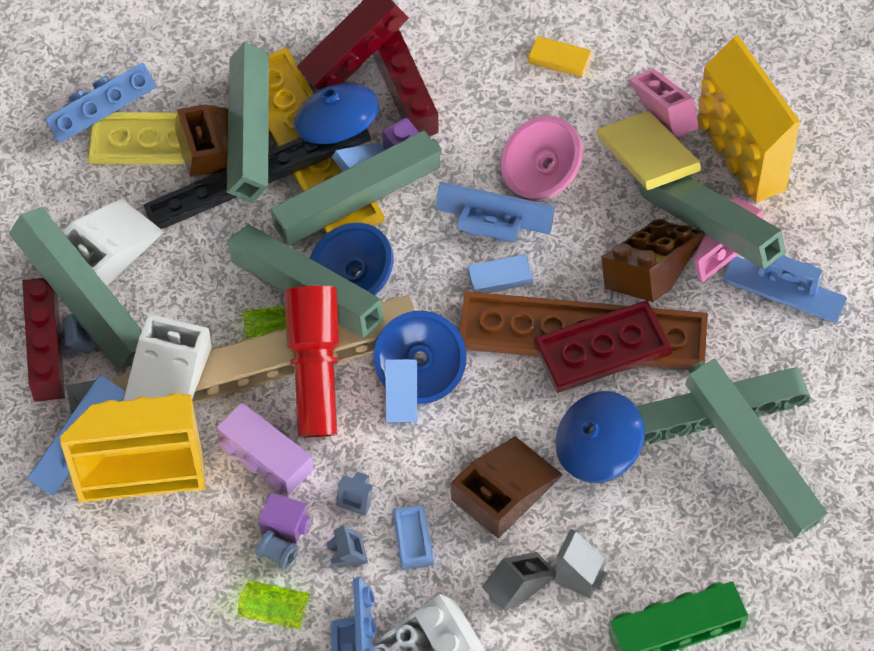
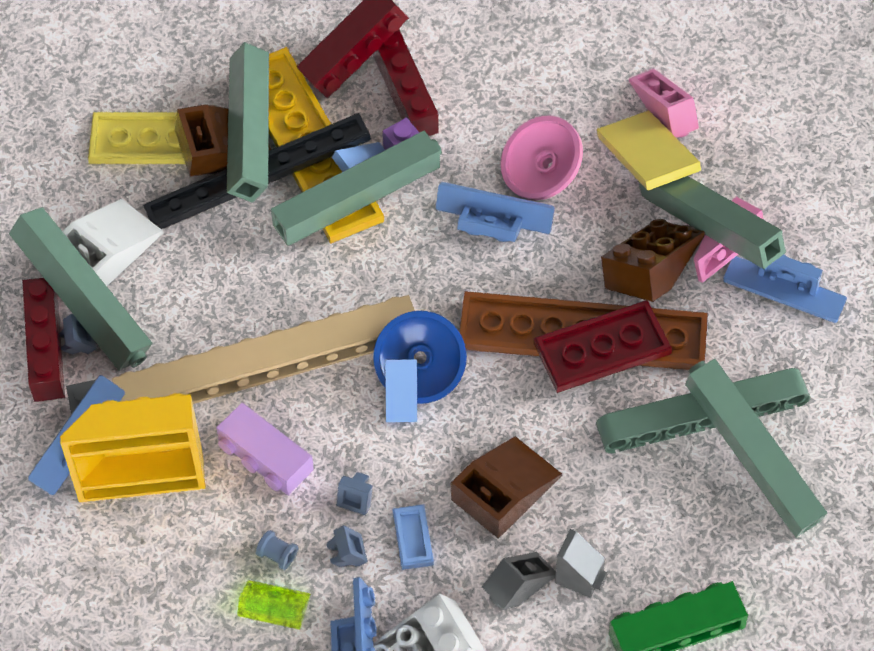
medium blue bracket [45,63,156,143] -> none
white slope [123,314,212,401] -> none
sand green brick [227,224,384,338] -> none
clear neon green slope [242,305,286,338] -> none
medium lavender brick [258,492,311,544] -> none
red piece [284,286,340,438] -> none
blue dish [293,83,379,144] -> none
blue dish [310,222,394,295] -> none
light blue tile [467,254,533,293] -> none
yellow tile [528,36,591,77] -> none
blue dish [555,391,645,483] -> none
yellow slope [697,35,800,203] -> none

